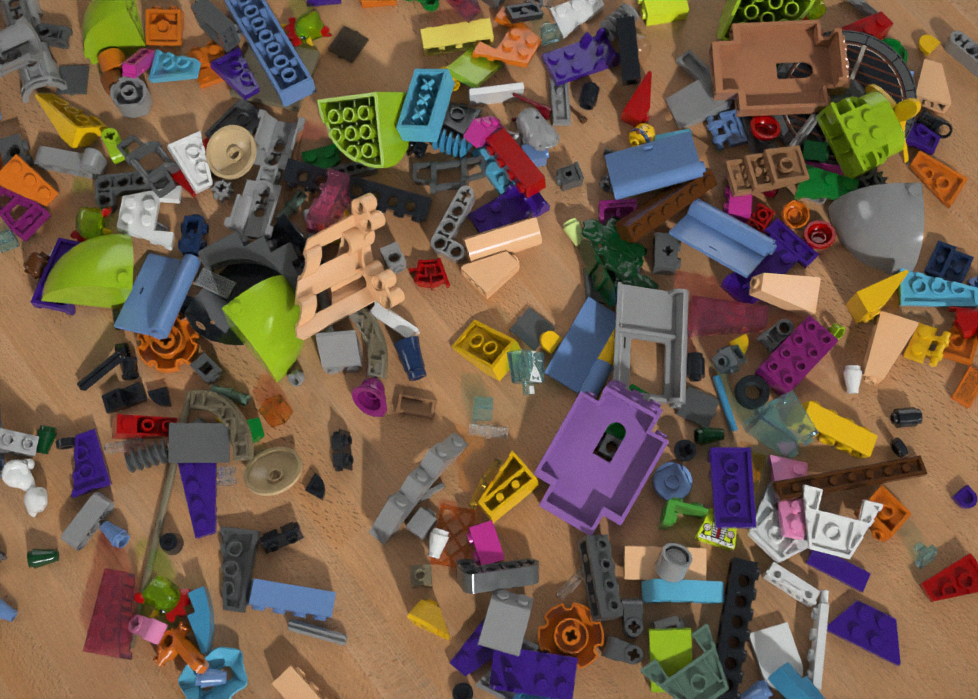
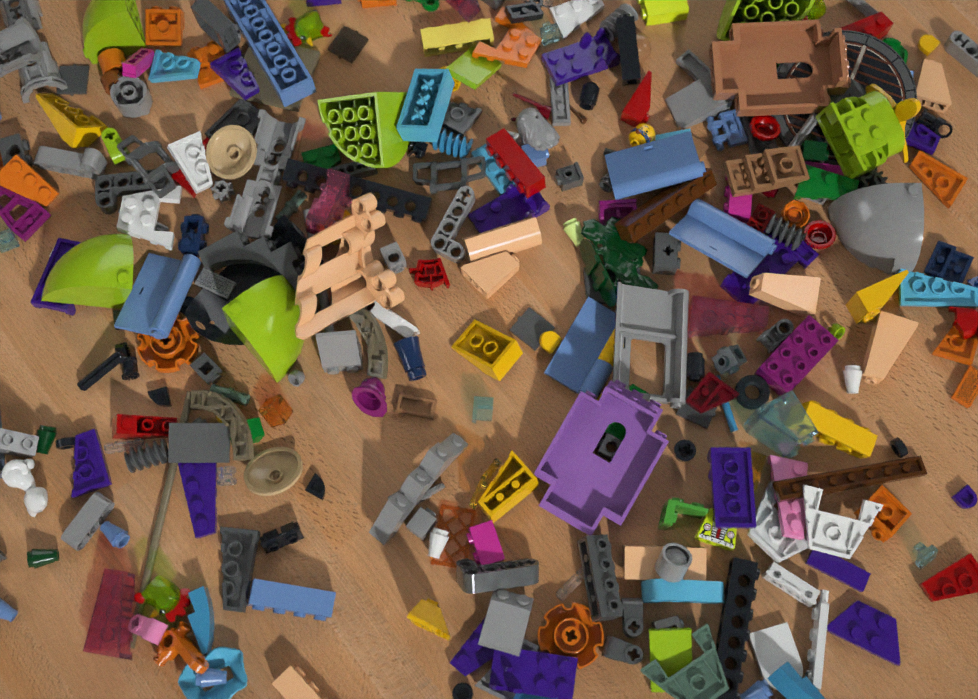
reddish brown head [23,251,50,280] -> none
dark grey piece [35,23,73,49] -> none
clear neon green piece [70,207,113,242] -> none
black slope [102,381,148,414] -> none
black hat [160,533,184,555] -> none
light grey axle [288,619,348,645] -> none
black hinge [331,429,354,472] -> none
dark tan brick [410,564,432,588] -> none
dark pink brick [463,116,504,148] -> none
white tile [469,82,524,107] -> none
clear pin [469,423,509,439] -> none
clear light blue torso [507,349,544,395] -> none
light blue tile [652,462,693,501] -> none
dark green cone [694,426,725,446] -> none
yellow tile [728,334,749,354] -> none
black brick [890,407,923,428] -> none
yellow plate [904,323,951,367] -> none
none -> dark red wing [686,371,739,414]
none -> dark grey piece [765,213,808,251]

